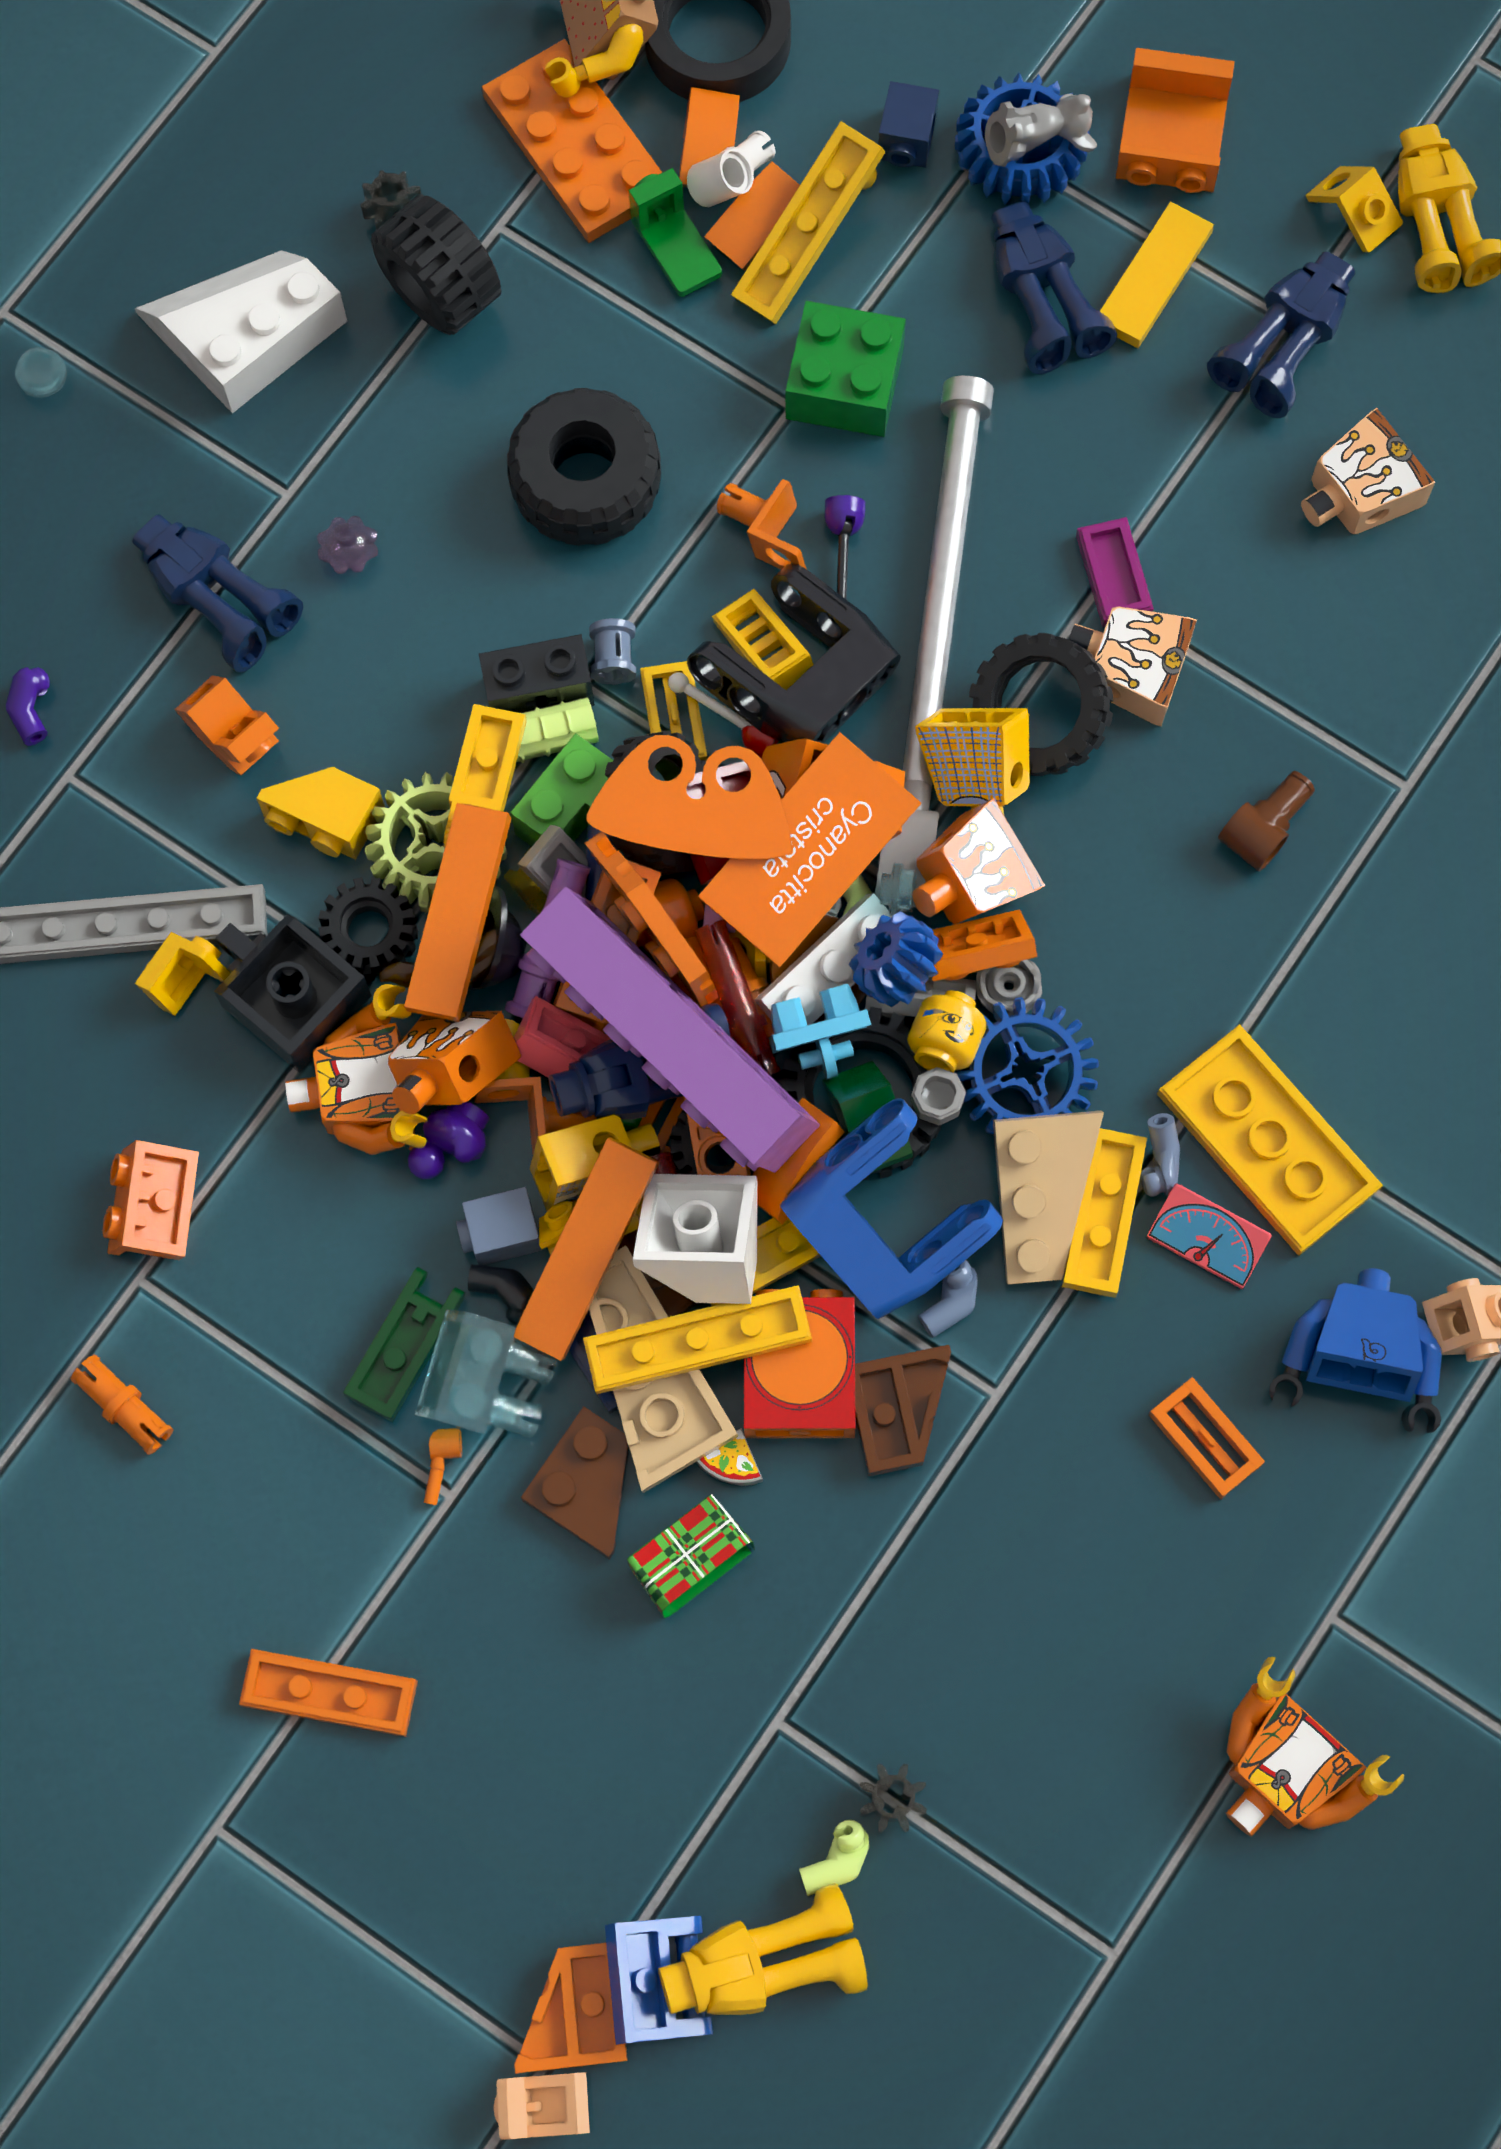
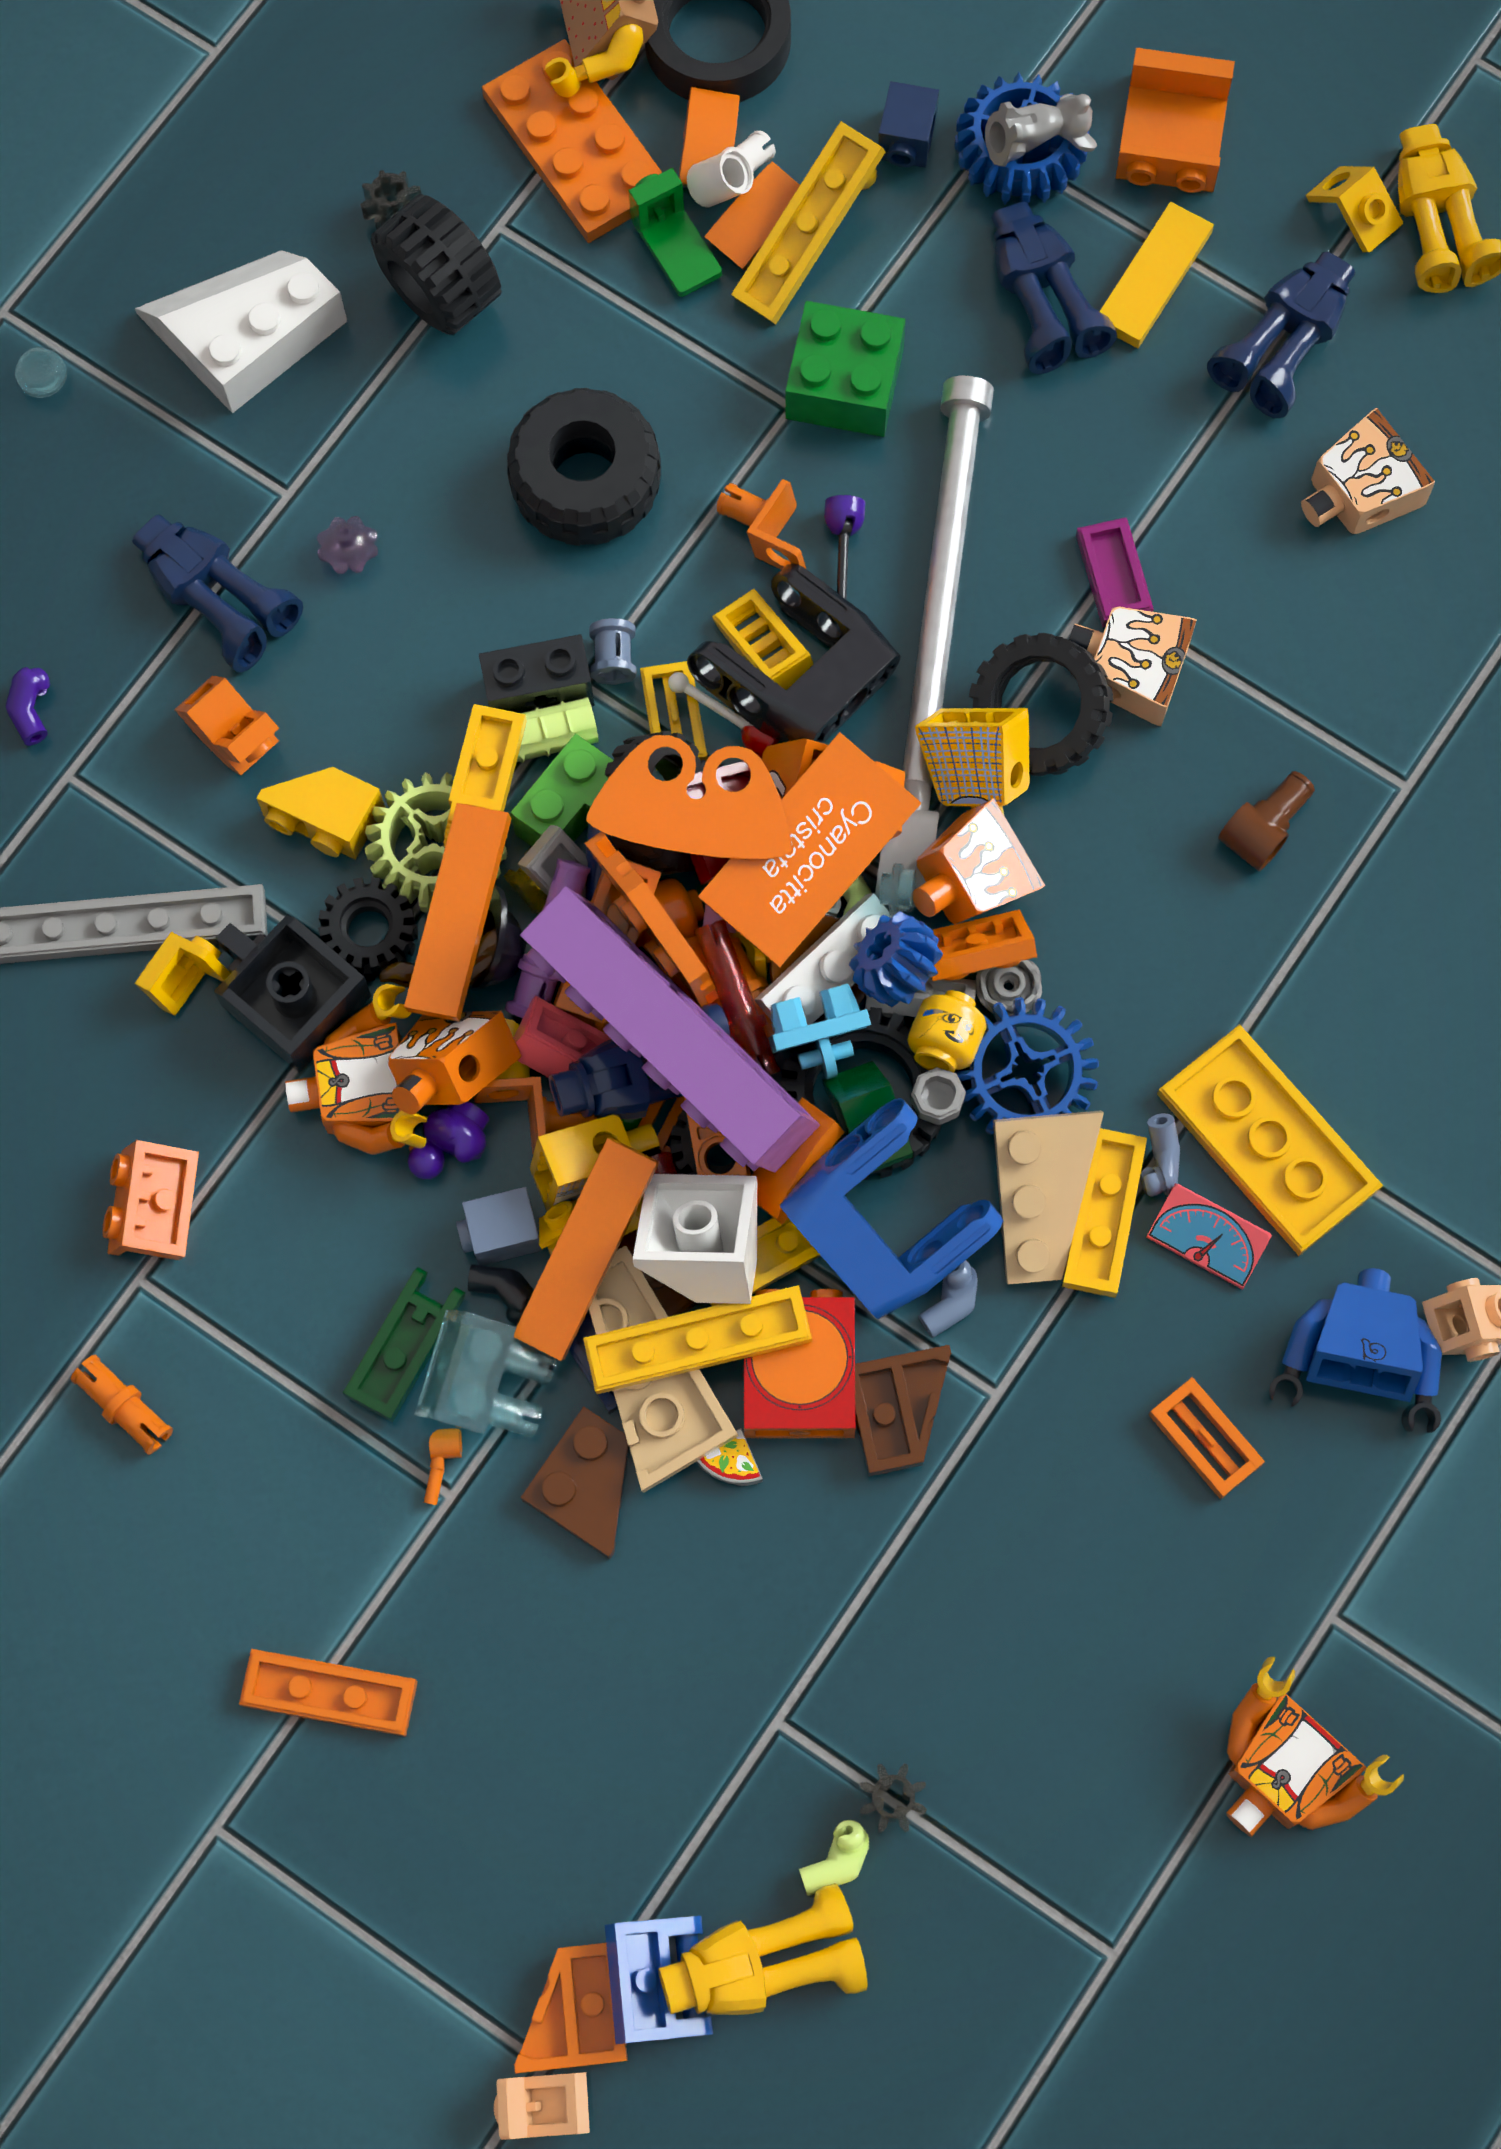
piece [627,1494,755,1618] -> none

